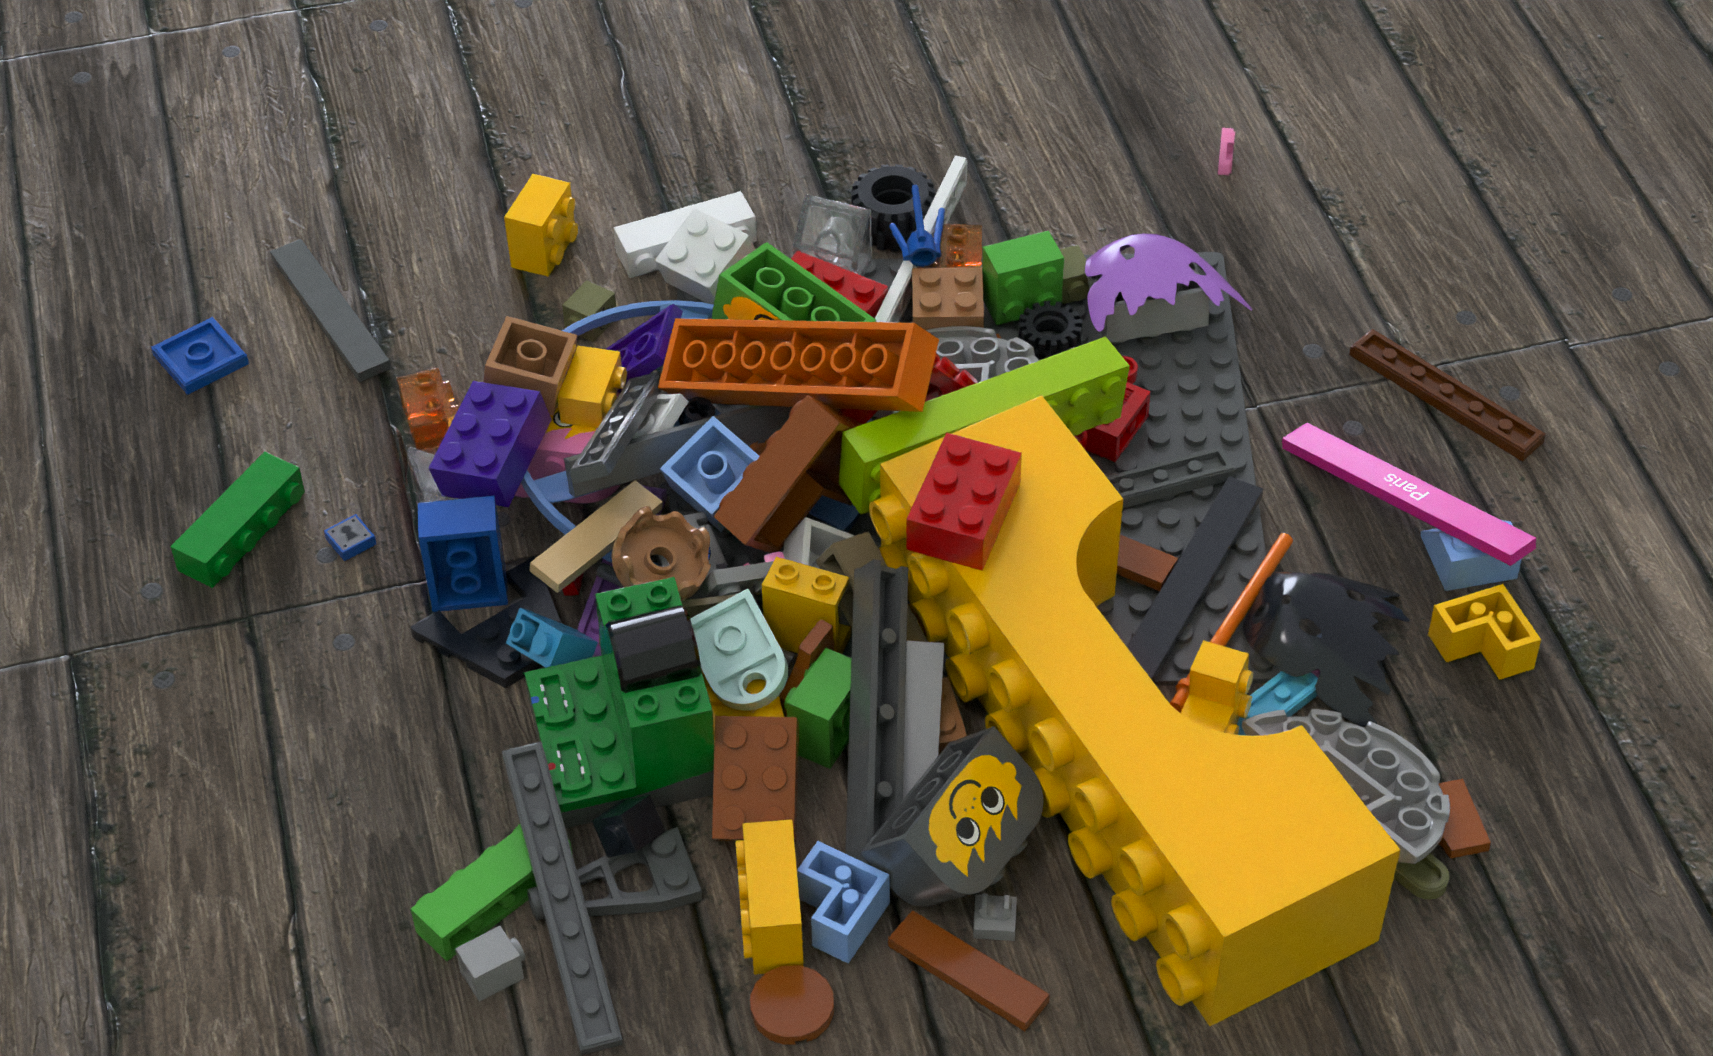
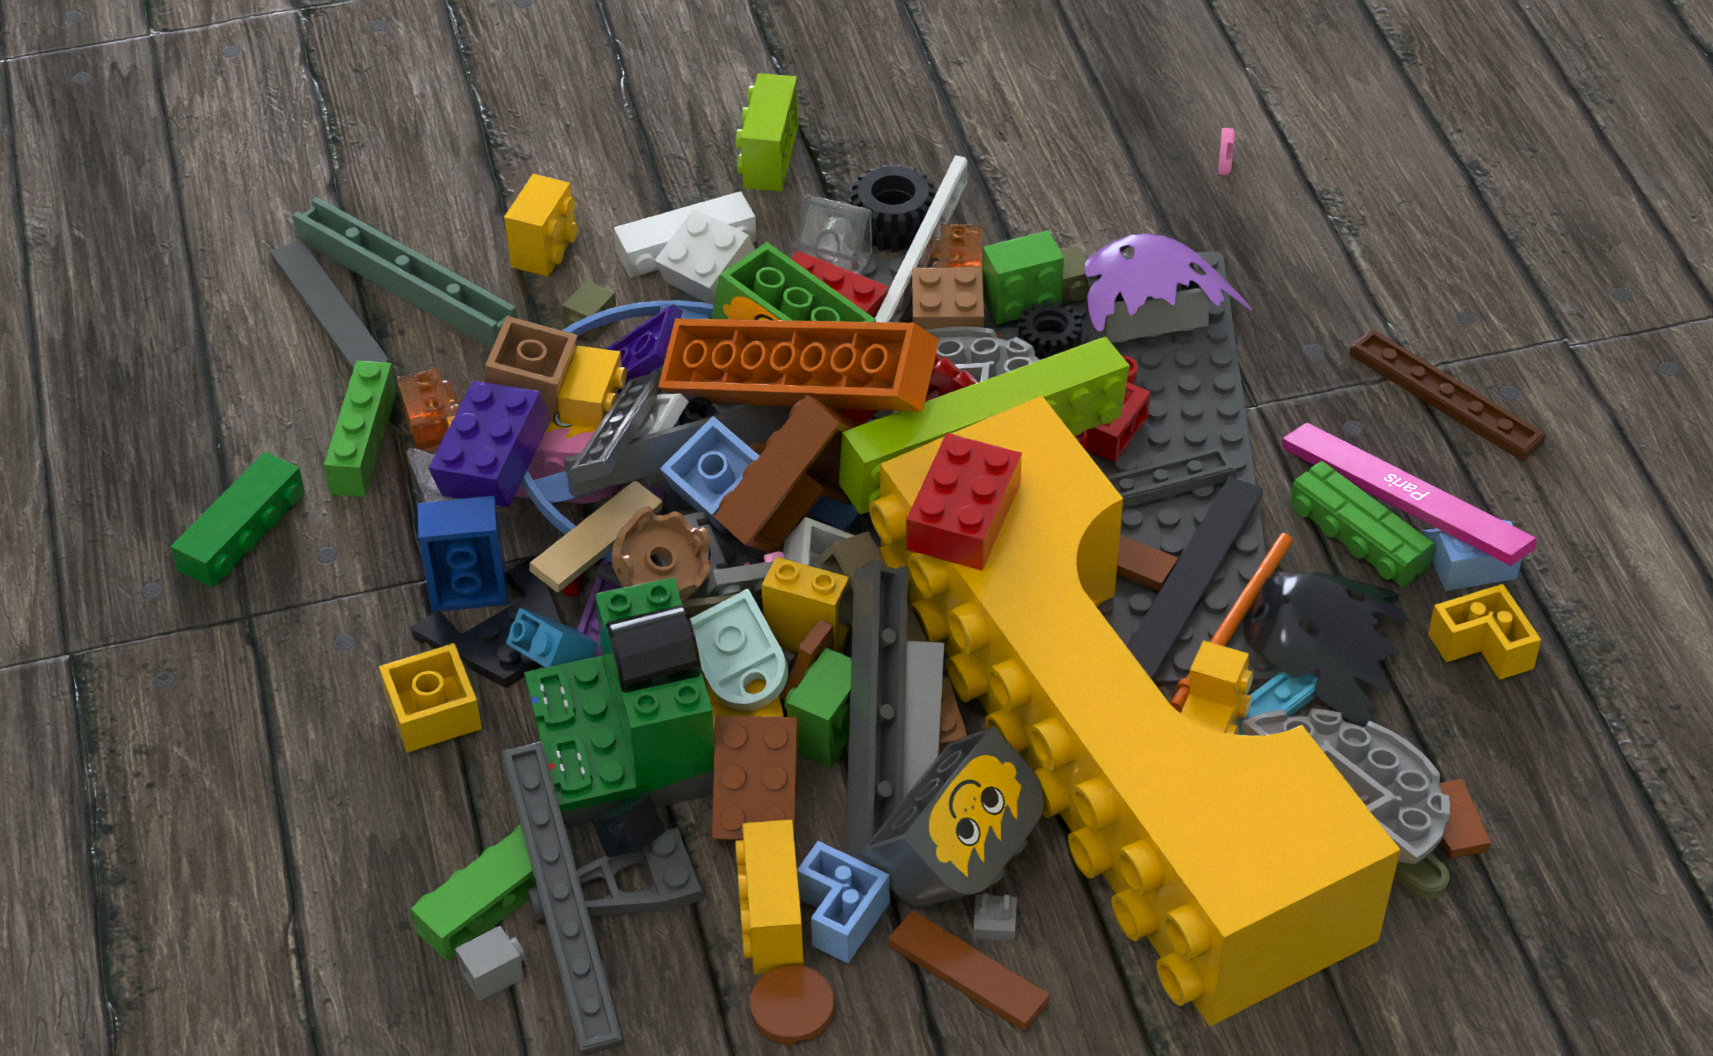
blue tile [151,317,249,395] -> none
tile [324,514,376,561] -> none
blue plant [889,184,945,267] -> none
none -> sand green tile [293,197,517,349]
none -> bright green brick [324,361,397,497]
none -> yellow brick [379,643,482,753]
none -> lime brick [736,73,799,192]
none -> bright green brick [1290,461,1435,588]

